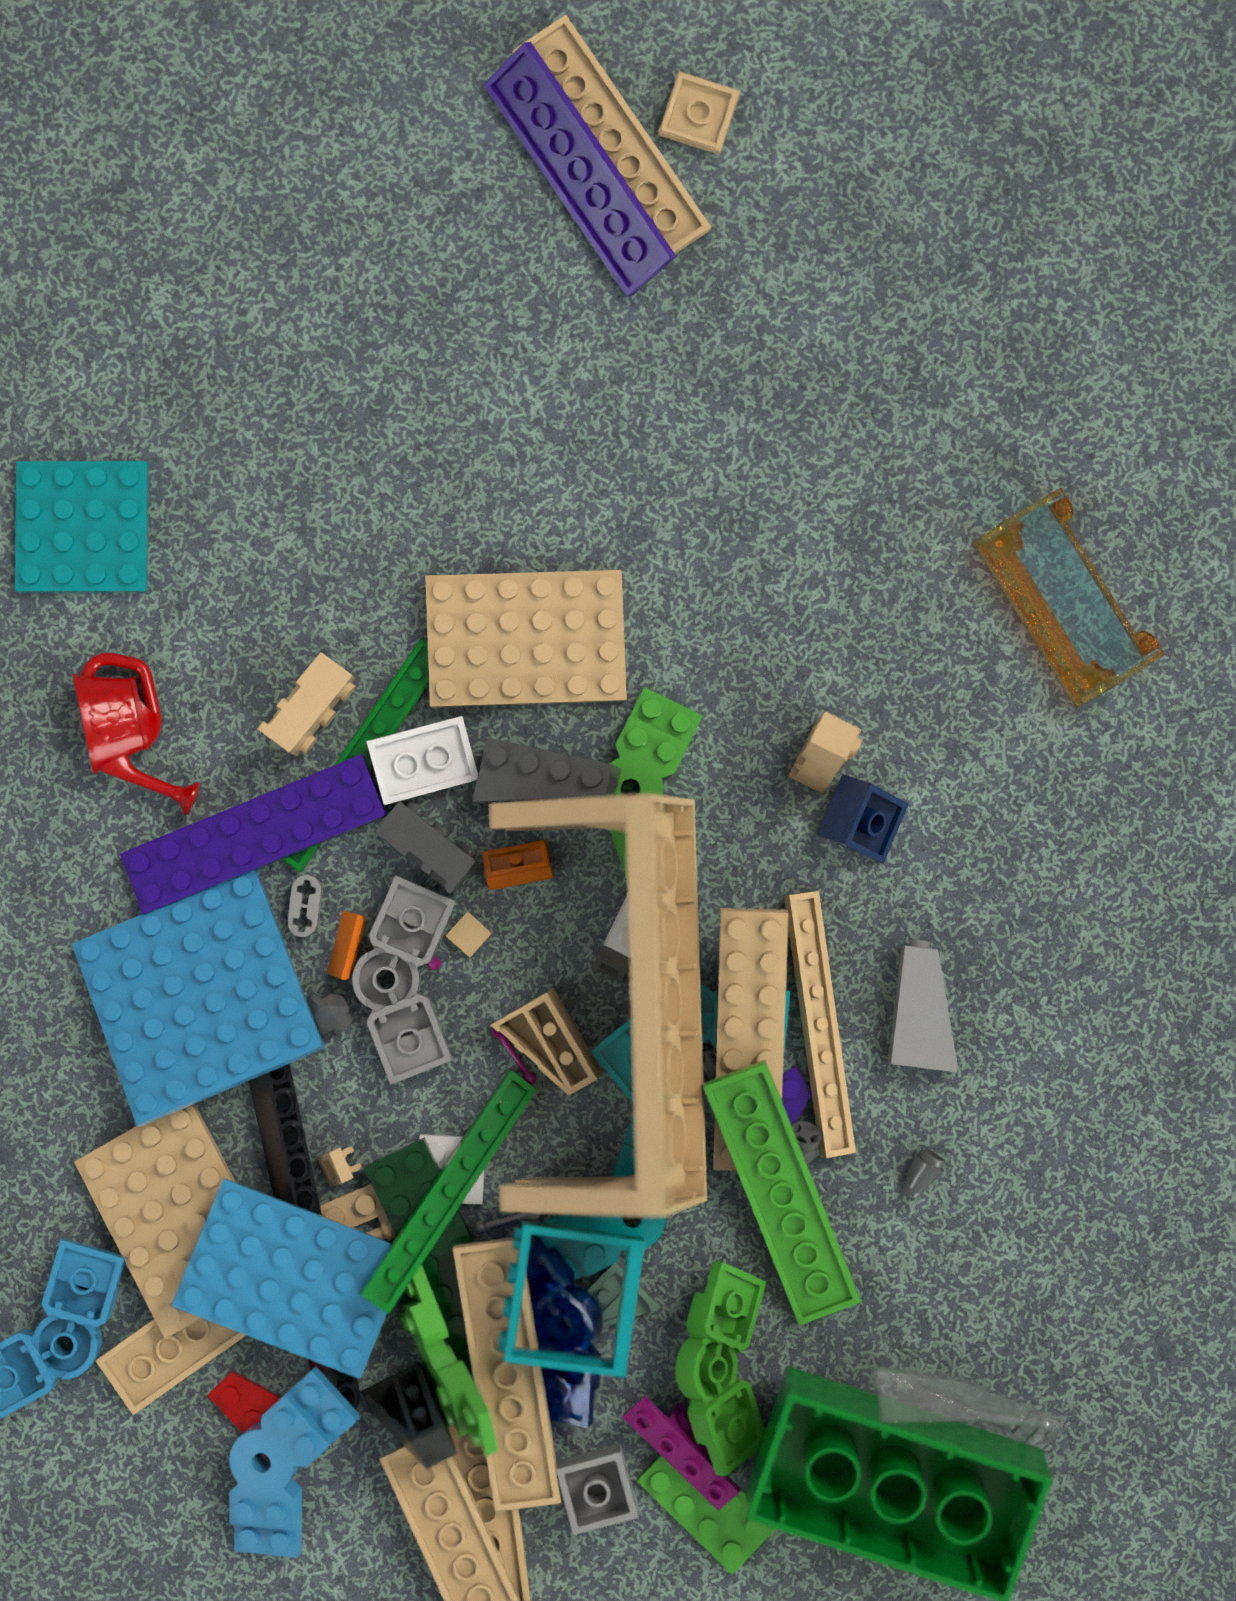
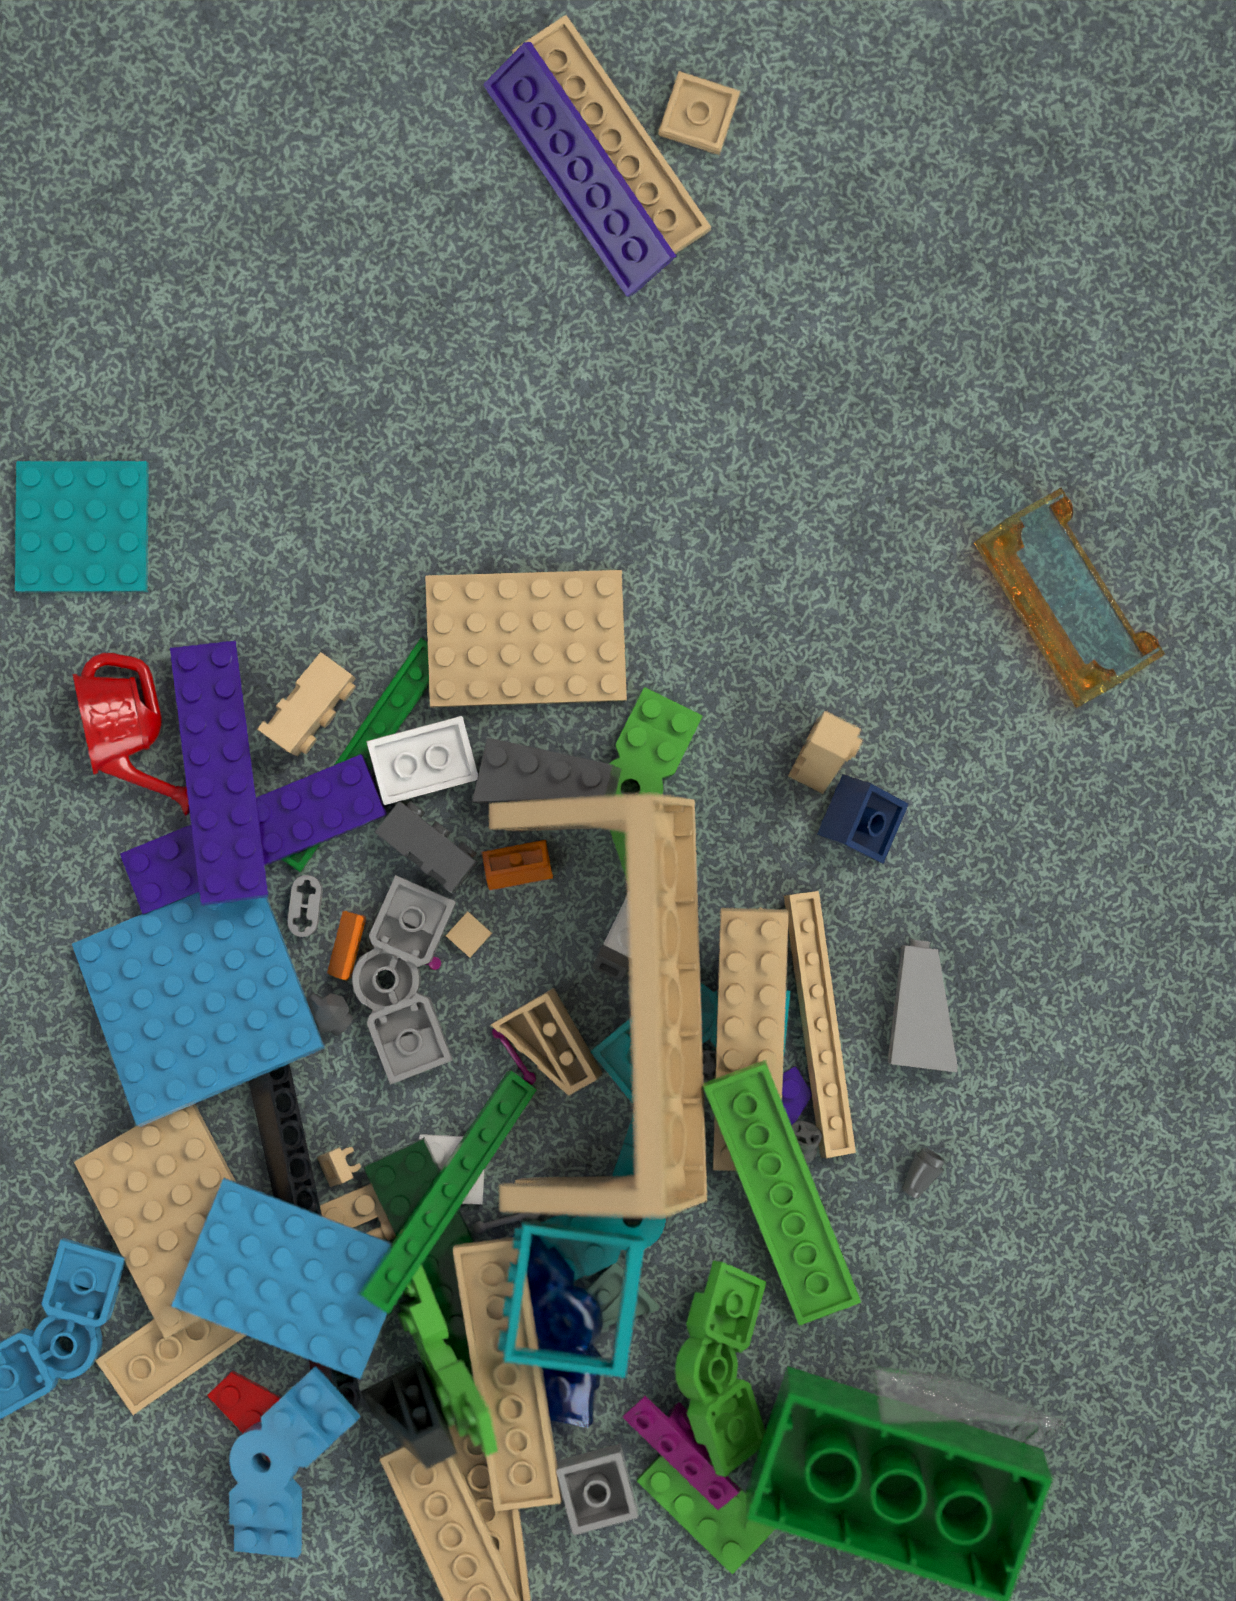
none -> dark purple plate [170,641,268,906]

